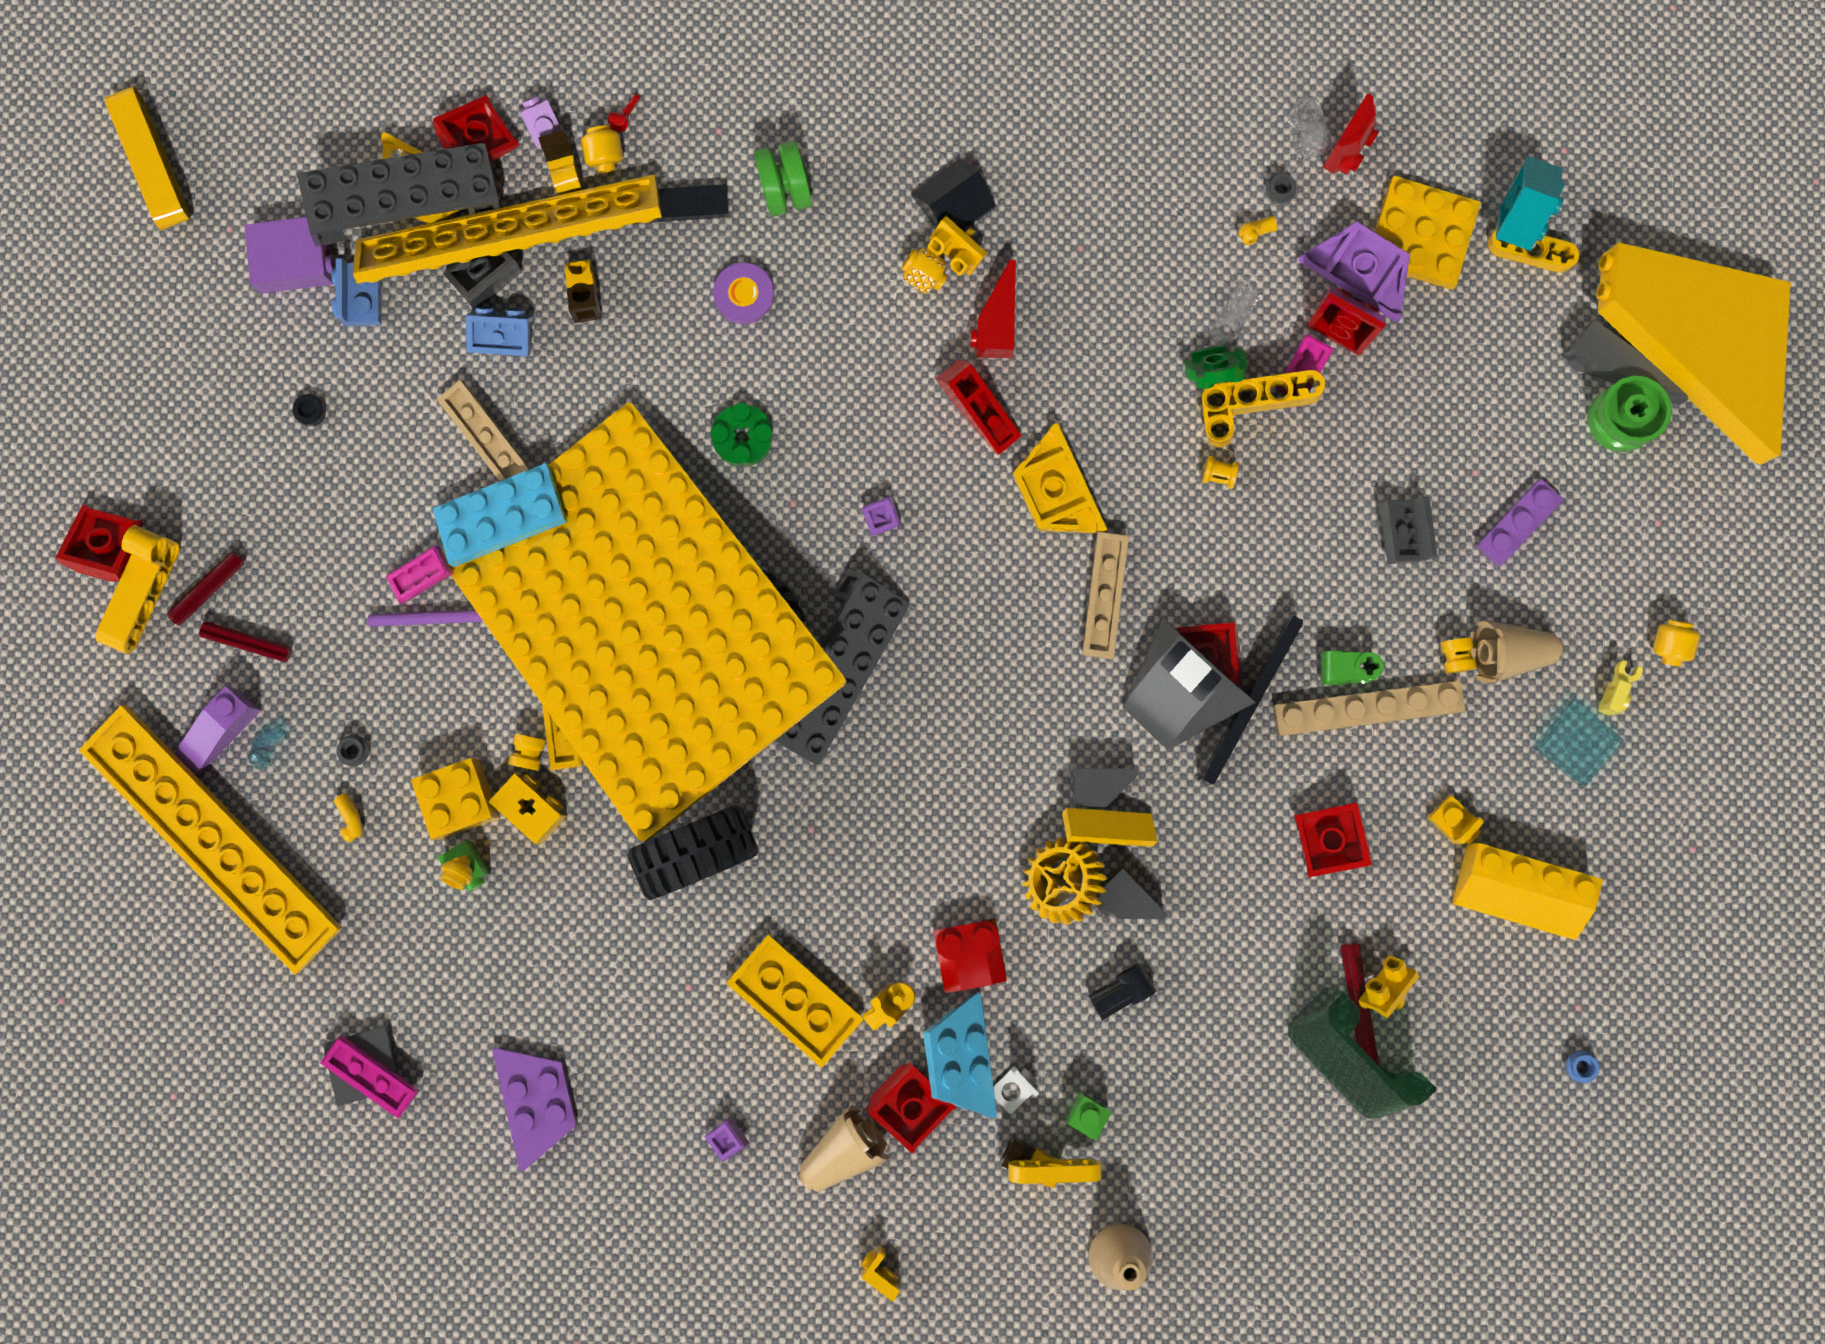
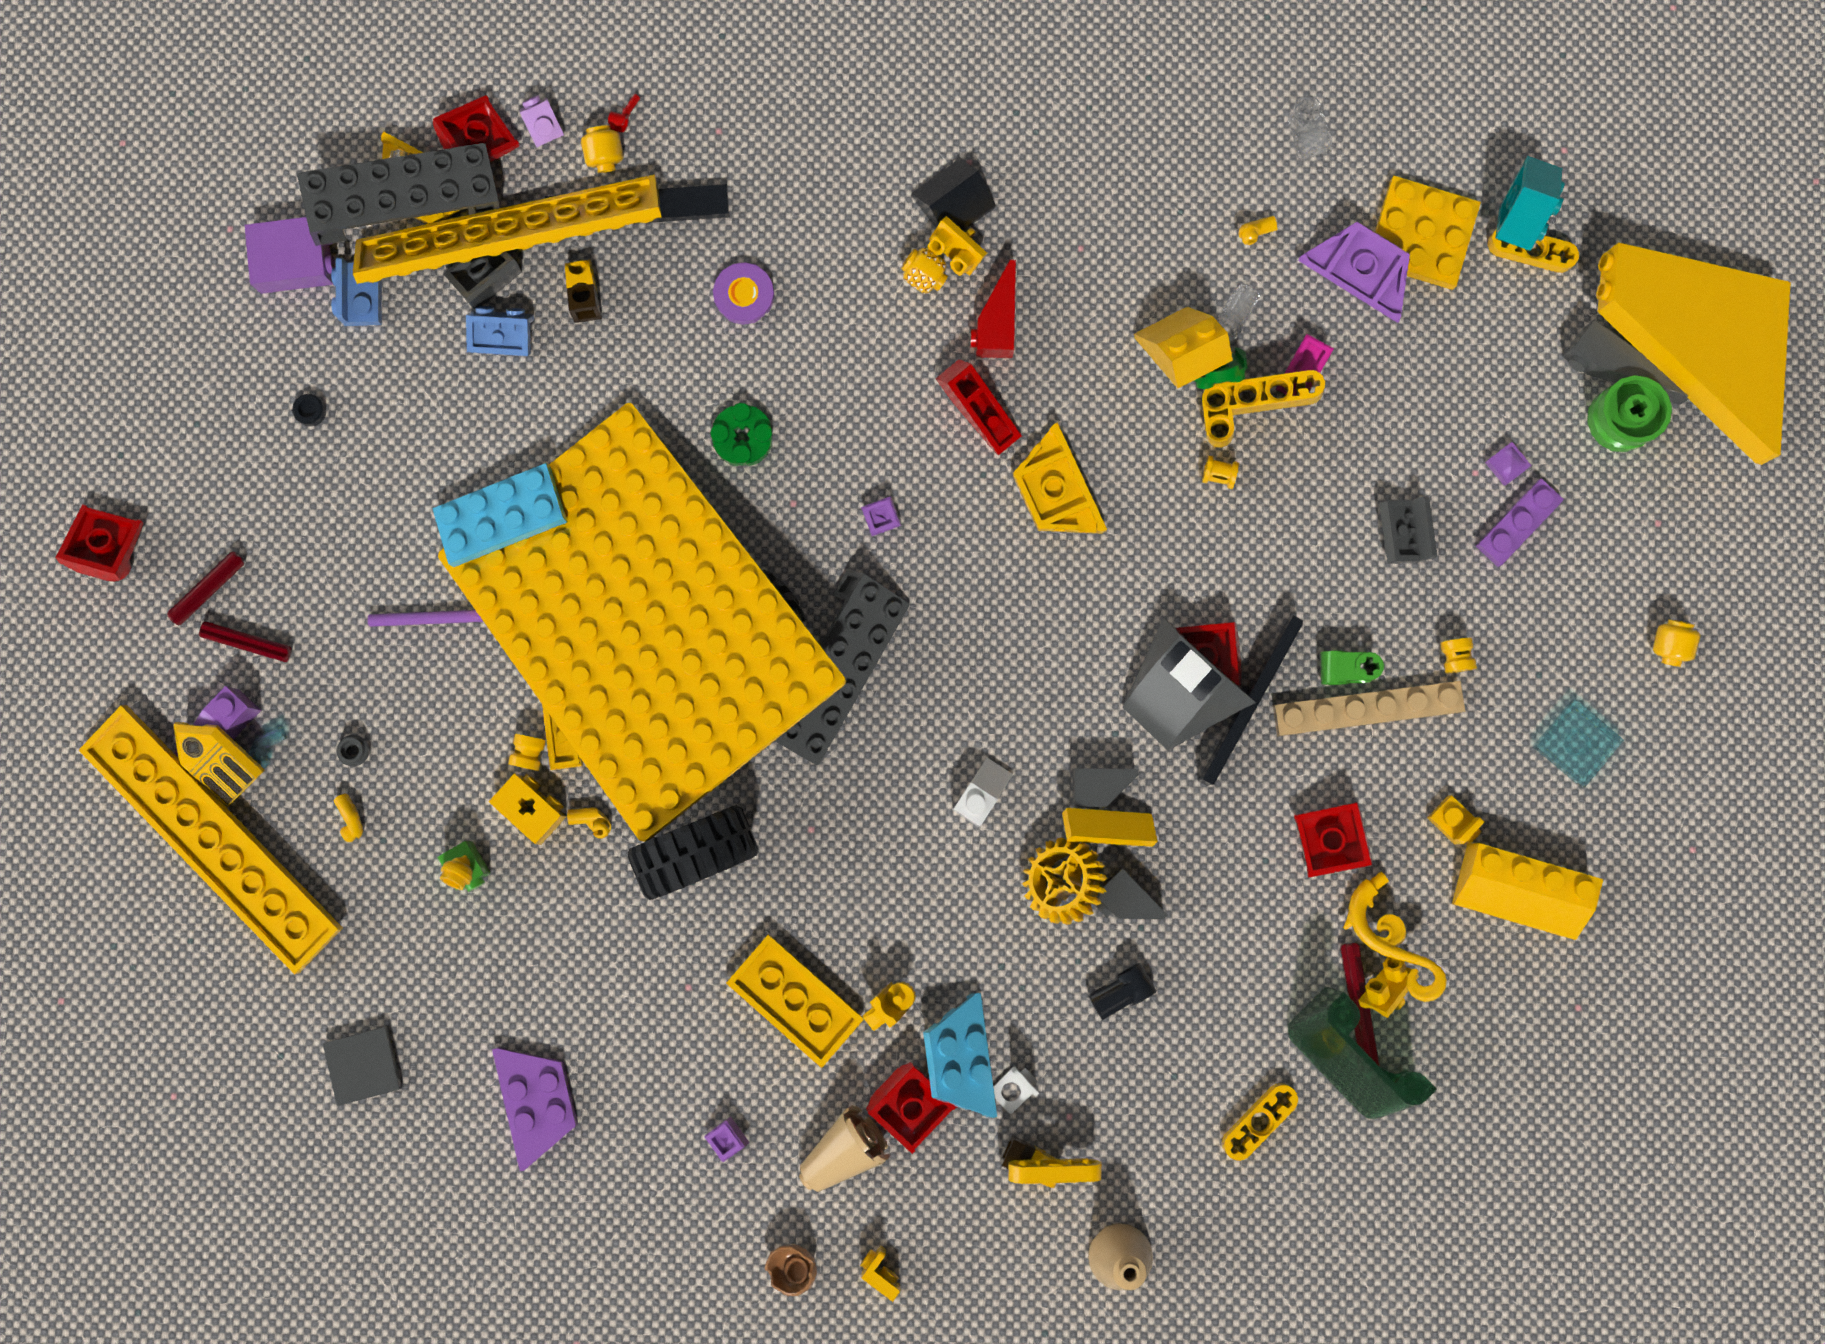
yellow beam [95,525,180,654] -> none
yellow beam [104,85,191,231] -> none
dark pink tile [320,1035,420,1119] -> none
dark pink plate [386,546,454,604] -> none
yellow brick [410,758,500,840] -> none
tan plate [437,380,531,481] -> none
leg [538,130,582,195] -> none
bright green wheel [753,140,812,217] -> none
red slope [933,918,1007,993] -> none
bright green brick [1064,1091,1112,1141] -> none
tan plate [1082,532,1129,660] -> none
dark grey plate [1265,173,1297,204] -> none
red slope [1306,286,1386,356] -> none
red slope [1322,93,1380,175] -> none
tan cone [1469,620,1563,683] -> none
medium blue plate [1566,1050,1599,1083] -> none
light yellow plate [1598,660,1643,716] -> none
none -> yellow tile [174,722,265,808]
none -> yellow arm [567,807,611,839]
none -> medium nougat hair [765,1245,817,1296]
none -> white slope [953,758,1013,827]
none -> yellow slope [1134,307,1233,389]
none -> yellow beam [1222,1083,1298,1161]
none -> yellow plant [1343,872,1447,1002]
none -> medium lavender tile [1485,442,1532,486]

